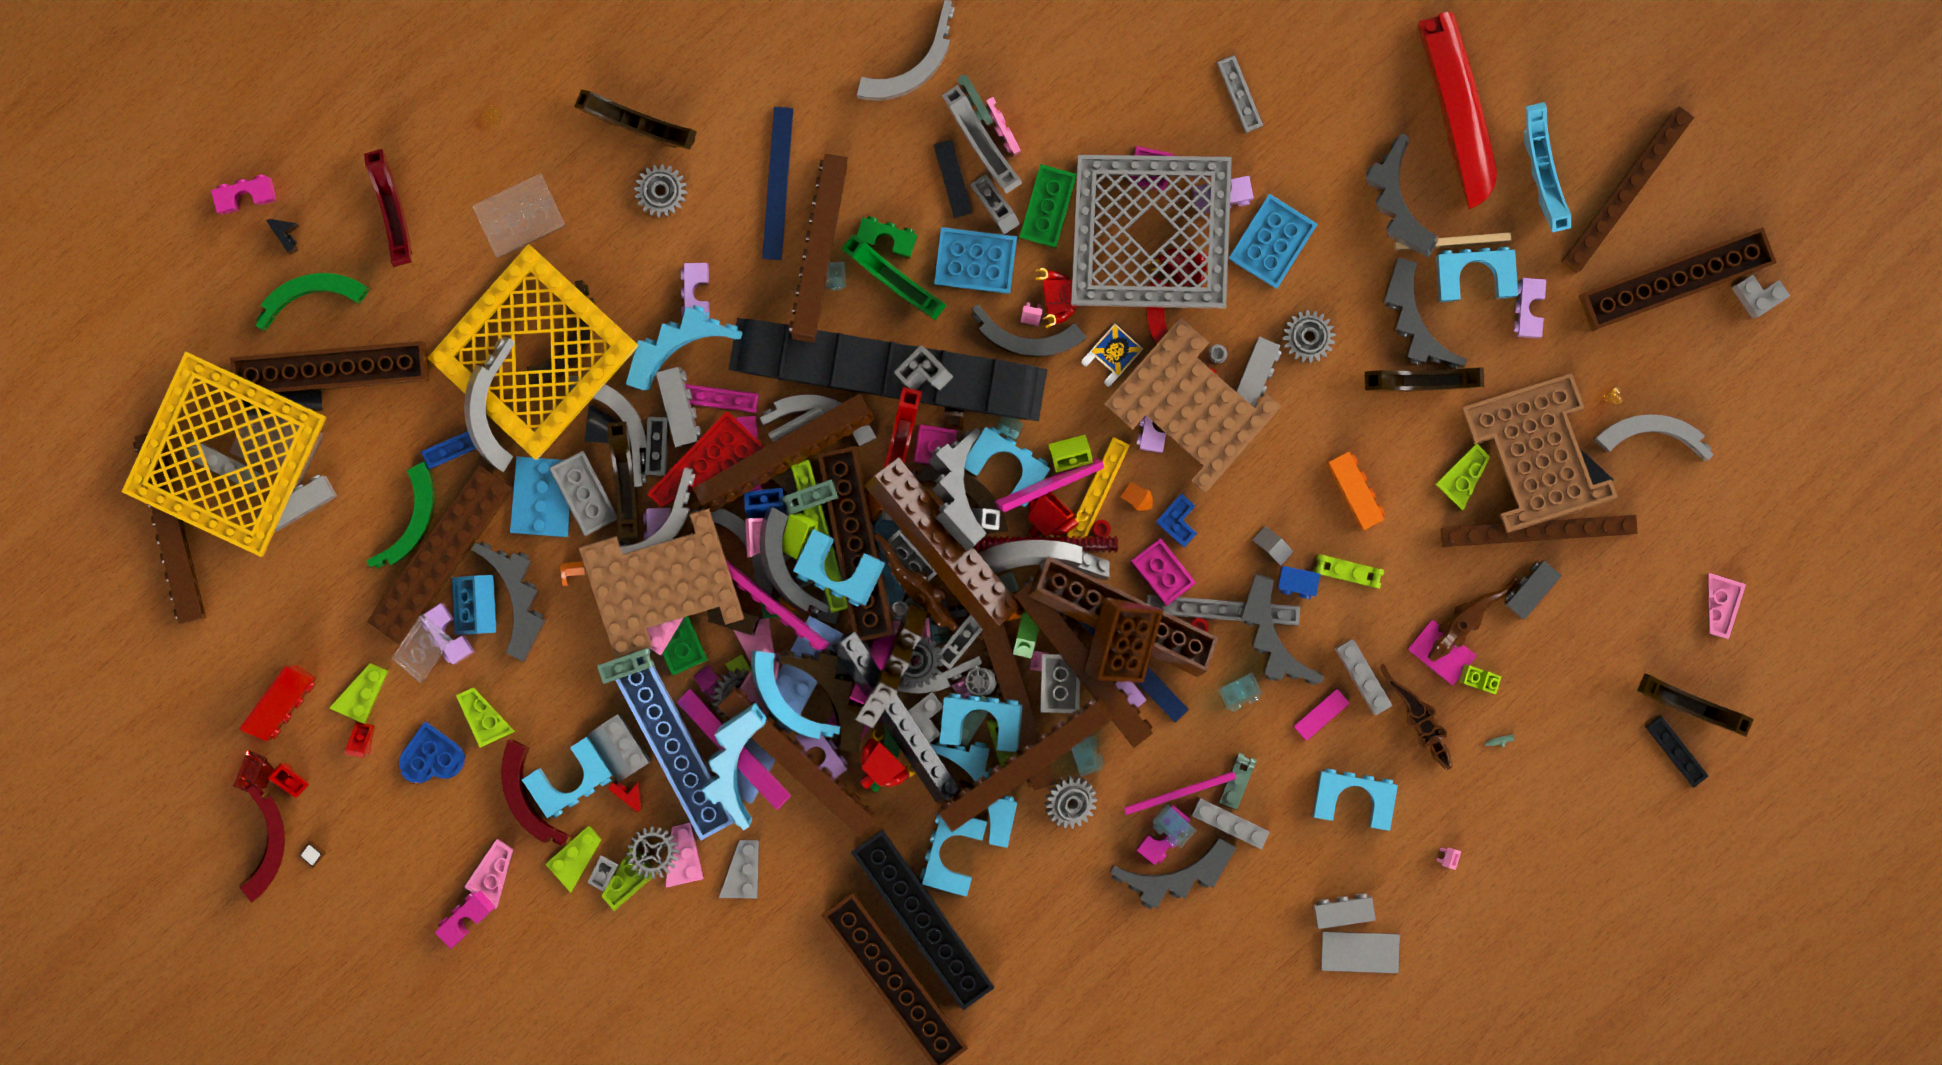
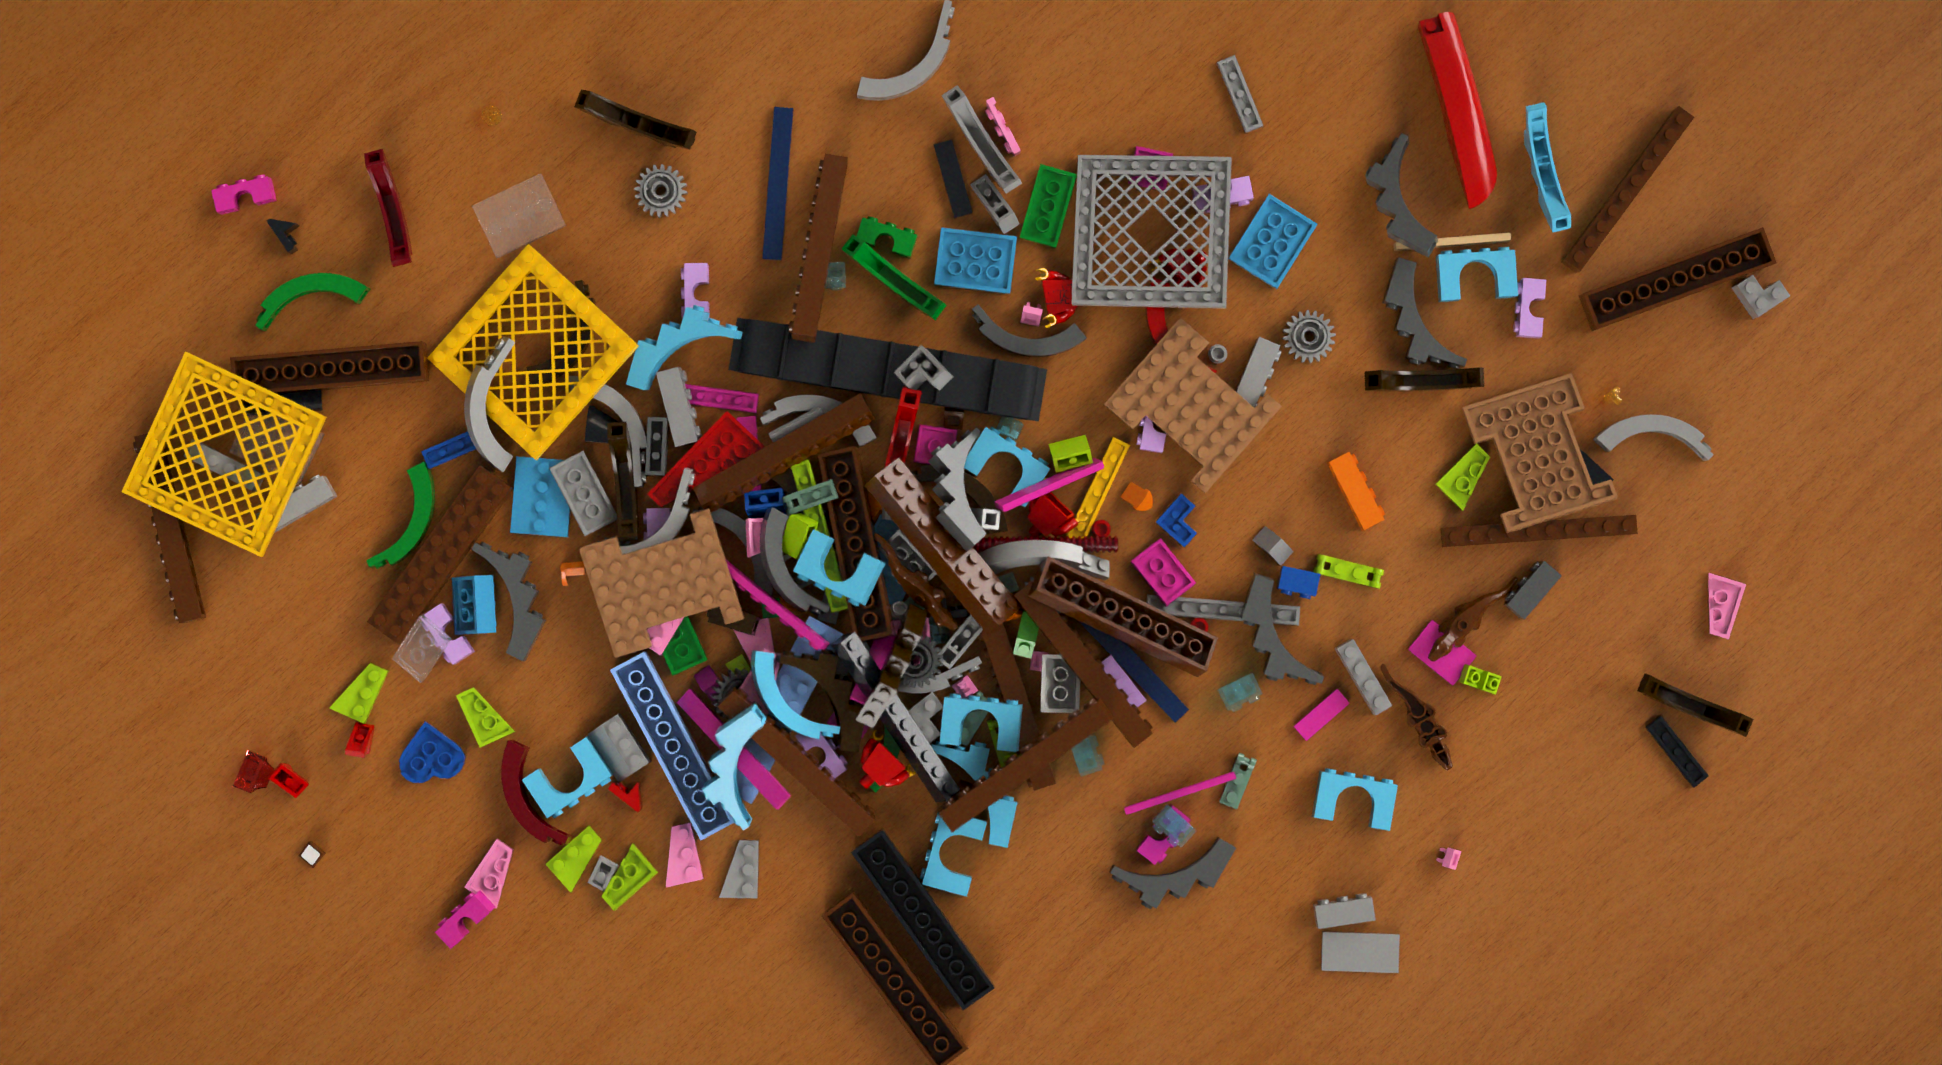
red slope [239,665,317,741] -> none
dark red arch [239,782,285,903] -> none
sand green plate [597,648,655,684] -> none
light grey gear [627,827,679,879] -> none
sand green plate [958,75,994,125] -> none
light grey wheel [966,668,996,695] -> none
light grey gear [1044,775,1097,829] -> none
flag [1081,324,1143,387] -> none
reddish brown slope [1084,599,1164,682] -> none
light grey brick [1190,797,1270,849] -> none
sand green helmet [1485,734,1515,748] -> none

